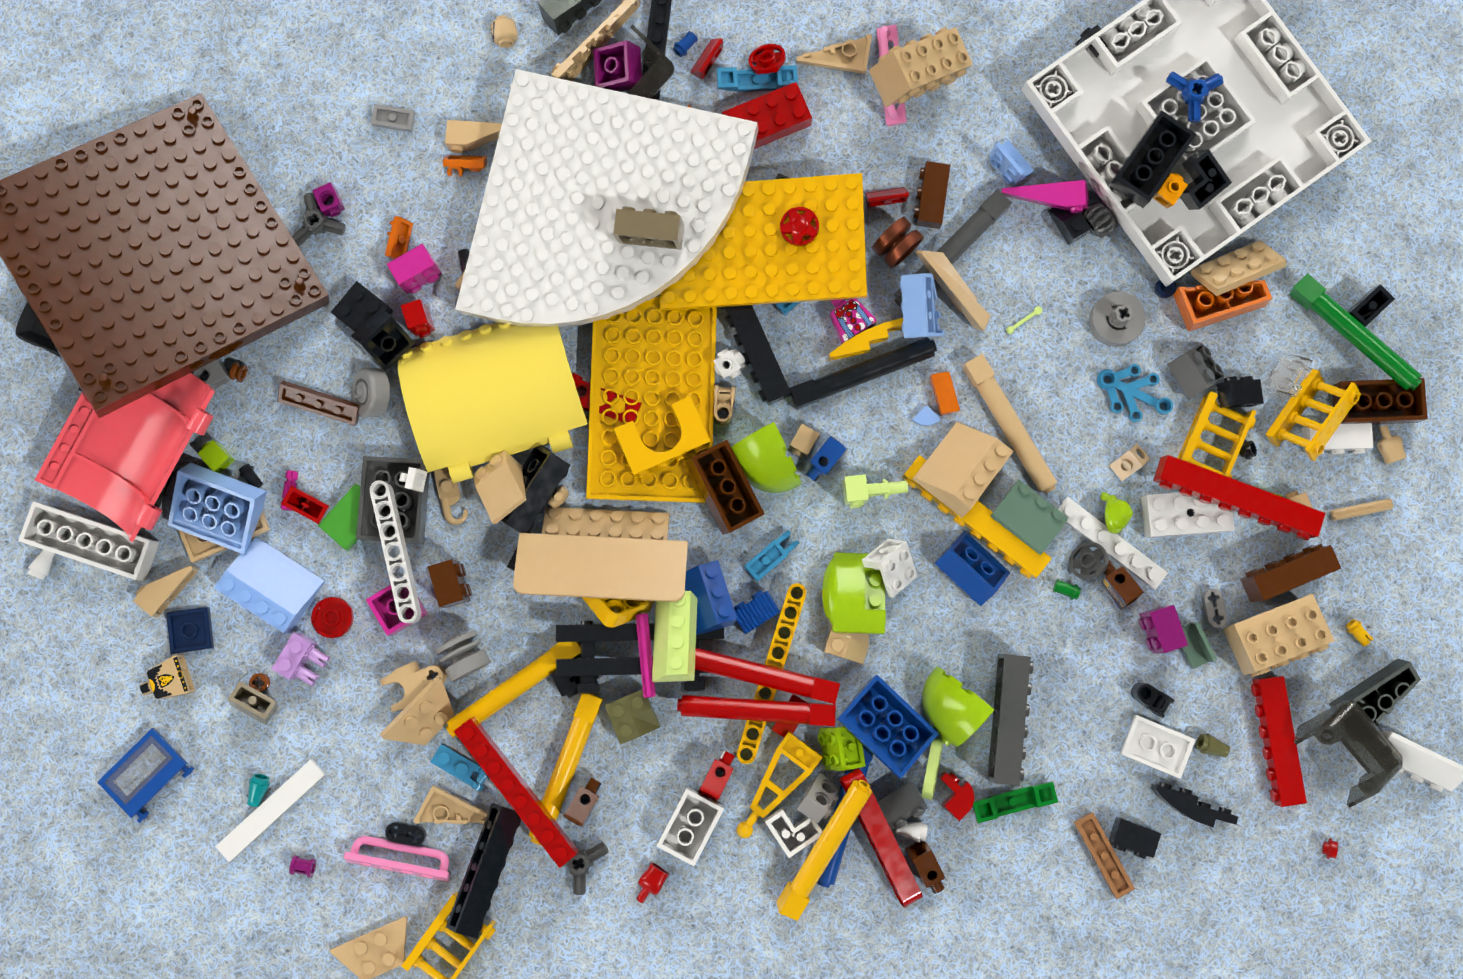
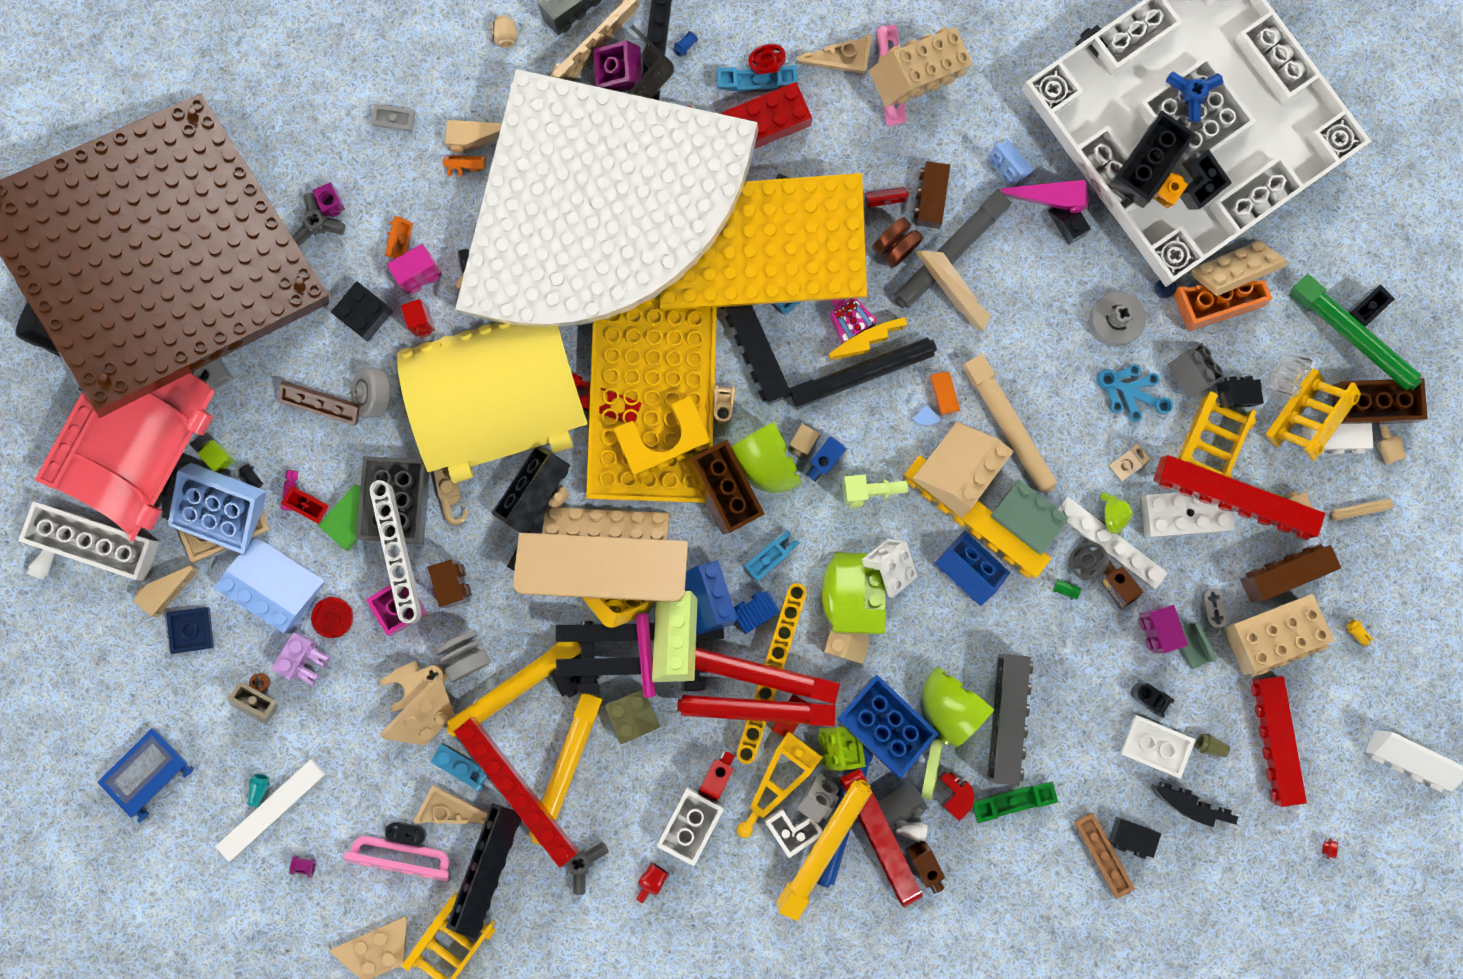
torso [140,655,196,699] -> none
dark orange bush [229,362,248,383] -> none
black brick [351,308,415,371] -> none
white tile [399,467,427,492] -> none
tan slope [474,450,527,525] -> none
torso [563,778,602,828] -> none
dark tan brick [613,206,684,250] -> none
red slope [690,38,723,80] -> none
white brick [714,348,747,380] -> none
red wheel [780,207,819,246] -> none
light blue wedge [899,273,945,338] -> none
yellowish green hinge [1006,306,1042,334] -> none
dark grey gear [1082,202,1116,238] -> none
black plate [1239,440,1257,460] -> none
clear smoke windscreen [1294,700,1403,808] -> none
pearl dark grey wedge [1329,659,1421,743] -> none

